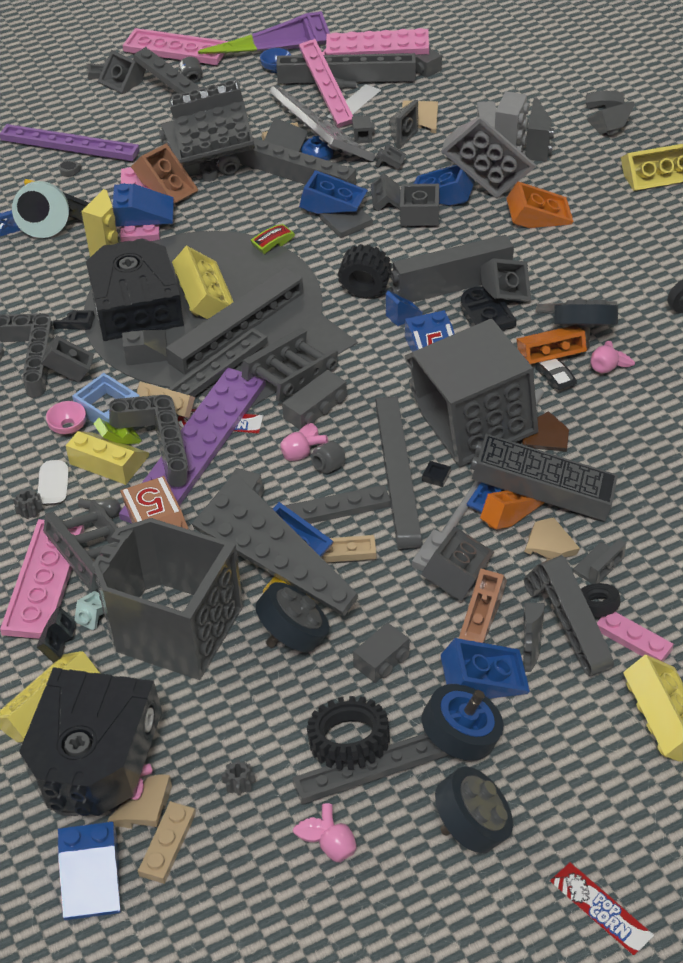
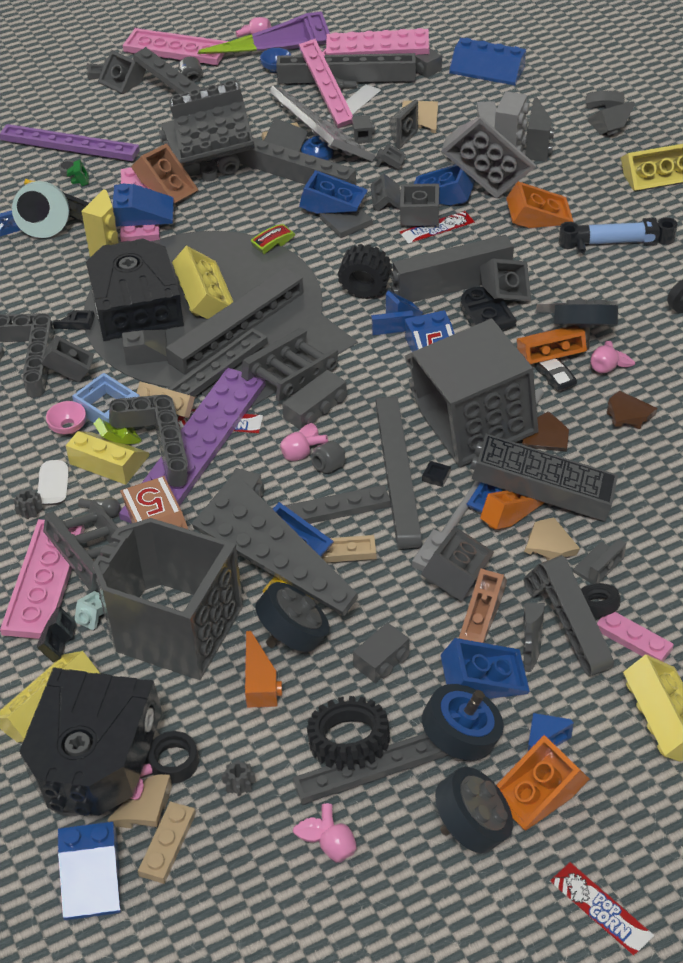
none -> green tile [67,159,89,186]
none -> black tyre [148,731,199,784]
none -> bright pink piece [236,17,271,37]
none -> orange slope [245,631,282,708]
none -> blue tile [371,310,413,335]
none -> sticker [399,211,475,244]
none -> blue slope [449,38,526,86]
none -> orange slope [497,735,590,831]
none -> blue slope [528,713,574,751]
none -> piece [559,217,678,254]
none -> reddish brown slope [606,391,658,429]

